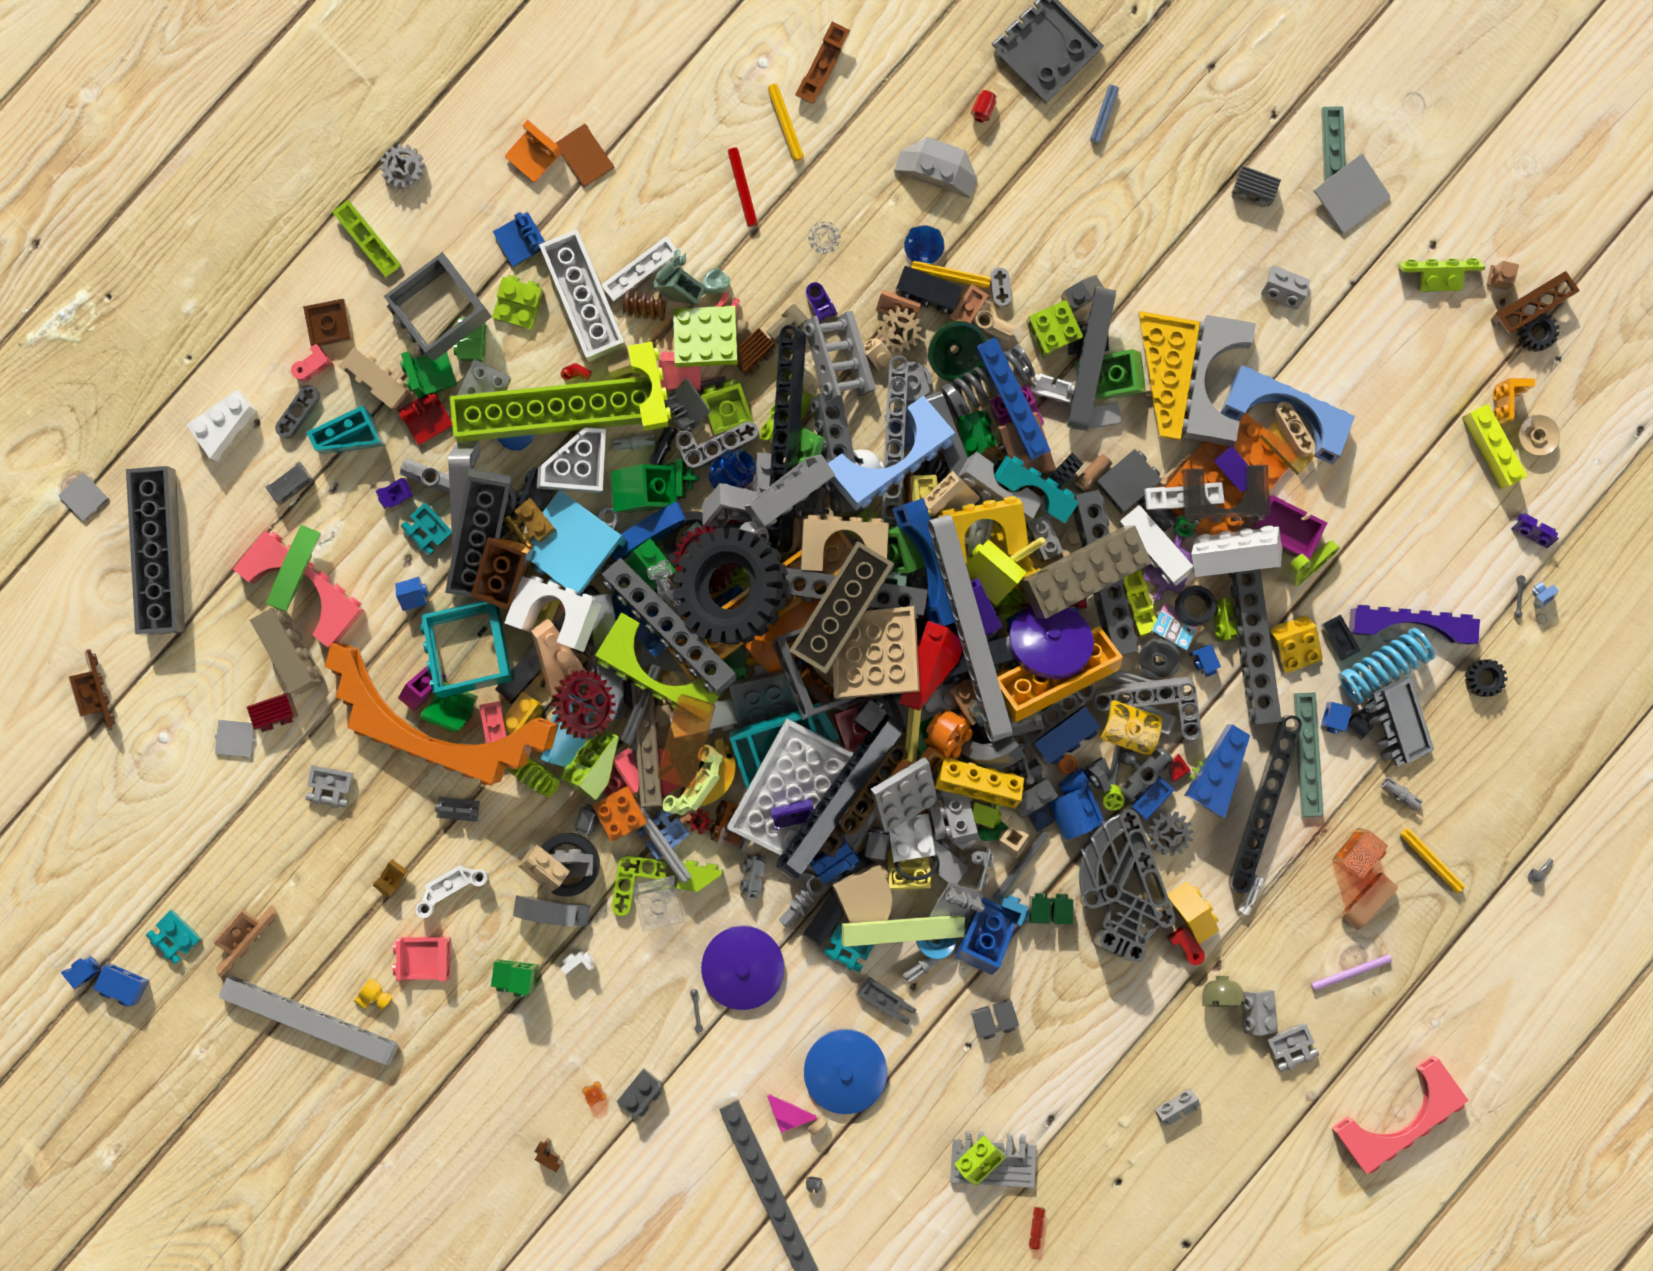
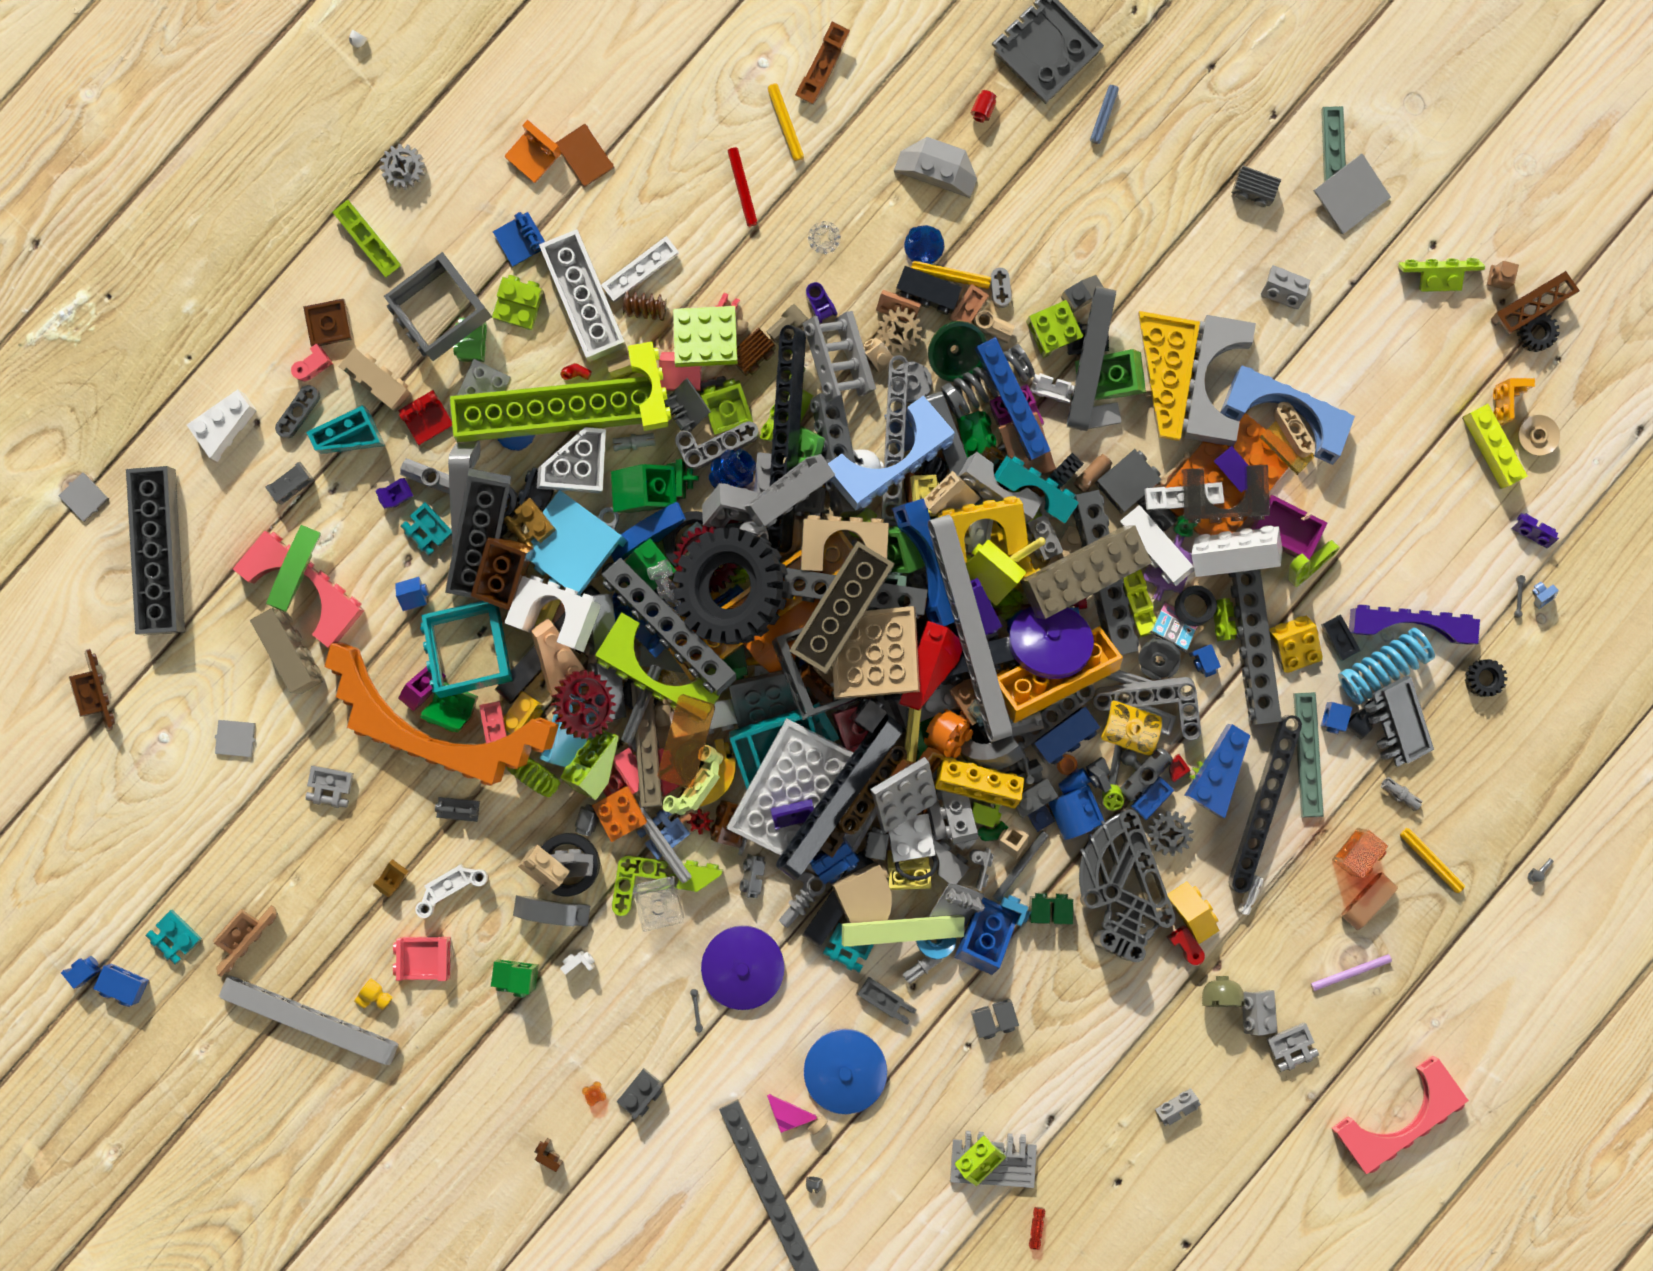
dark red brick [246,693,298,733] -> none
green bracket [400,351,457,399] -> none
black pin [648,425,677,465] -> none
sand green torso [653,249,730,305] -> none
none -> white hinge [349,29,367,48]

